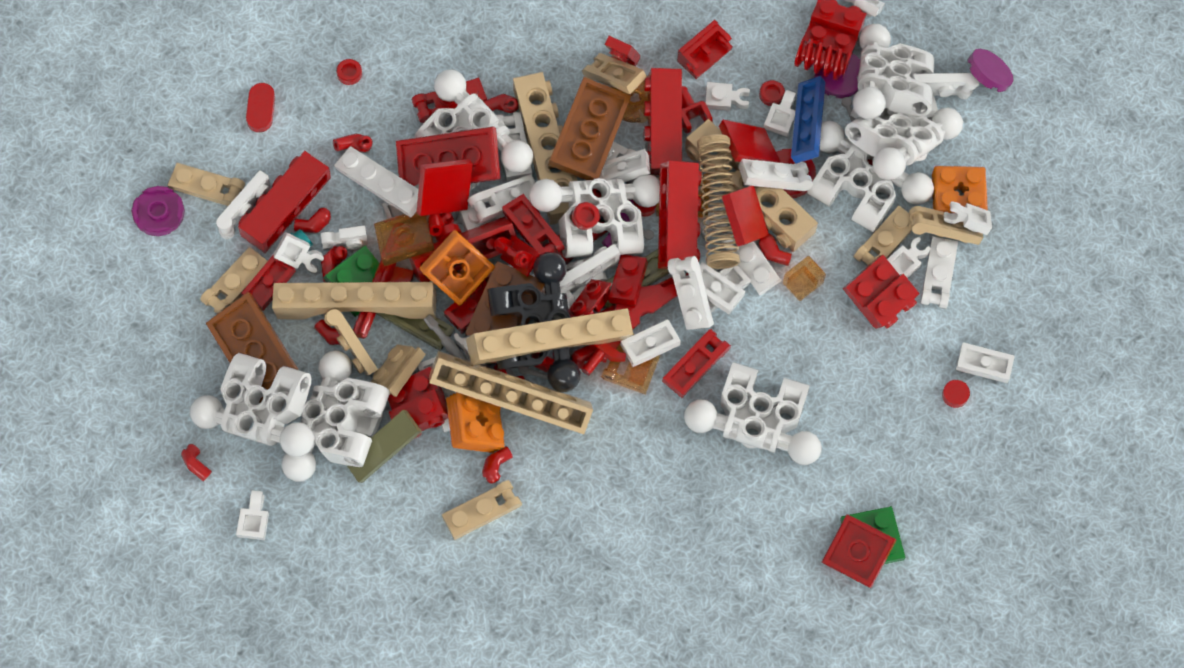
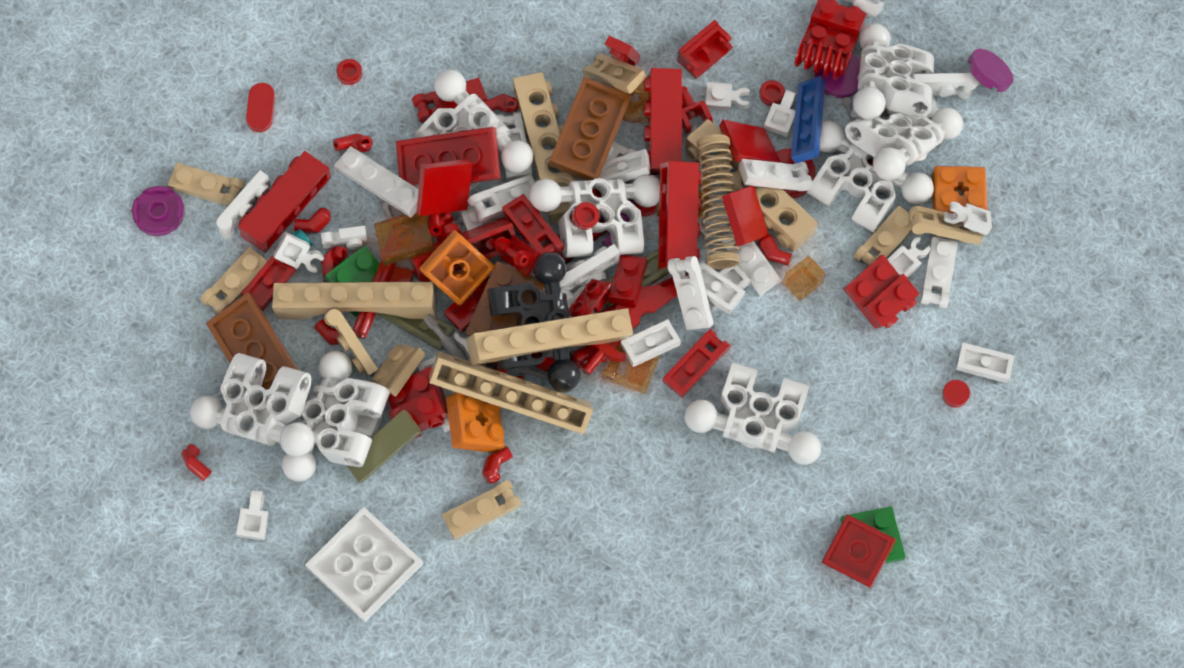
none -> white plate [305,507,423,623]

